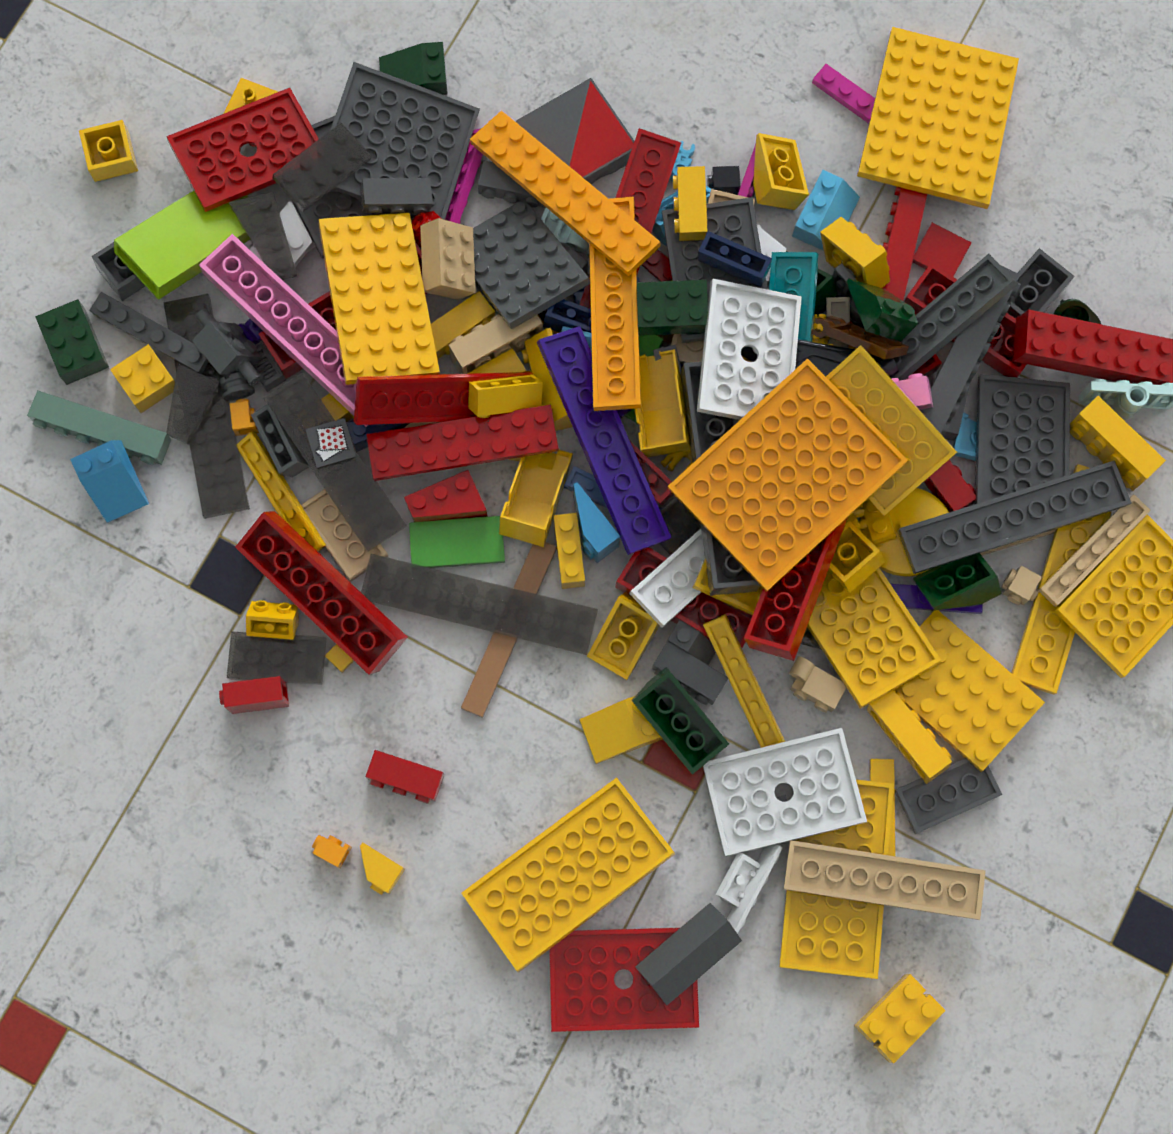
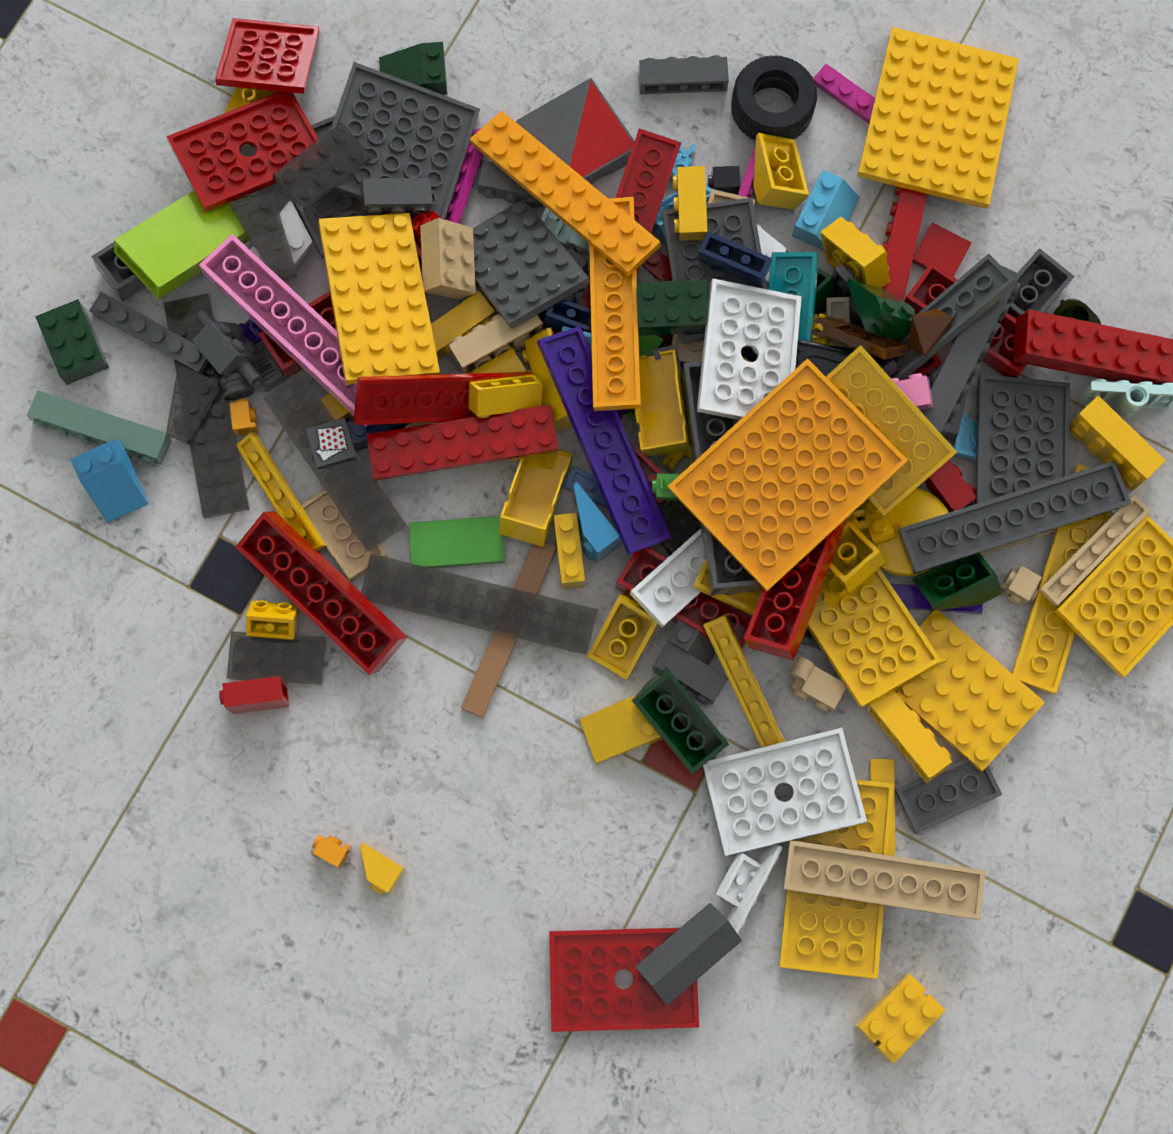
yellow brick [79,120,138,182] -> none
yellow brick [110,344,179,413] -> none
dark grey brick [251,403,311,478] -> none
yellow tile [325,644,354,673] -> none
red brick [365,750,445,804] -> none
red wedge [404,470,488,522] -> none
yellow plate [461,777,675,973] -> none
none -> red plate [215,18,320,94]
none -> dark grey brick [638,55,729,95]
none -> bright green brick [652,474,680,500]
none -> black tyre [731,55,817,141]
none -> reddish brown slope [908,309,955,357]

